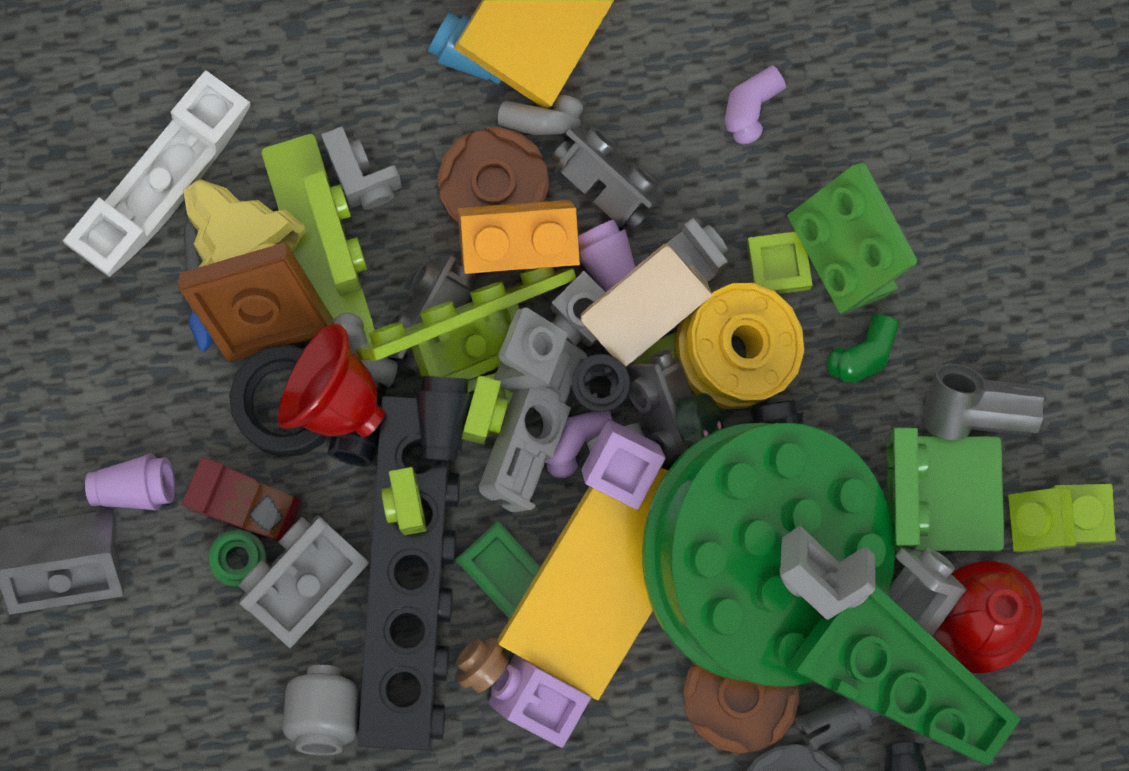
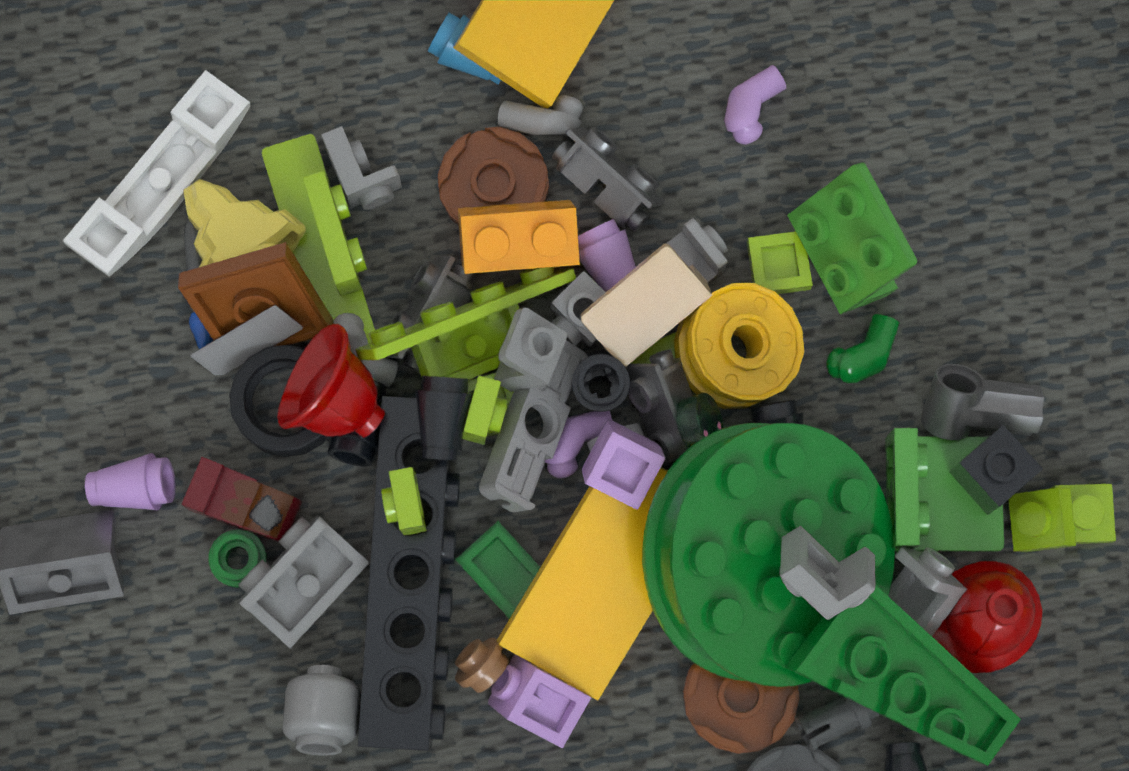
none -> light grey sticker [191,305,303,375]
none -> black brick [949,425,1043,515]

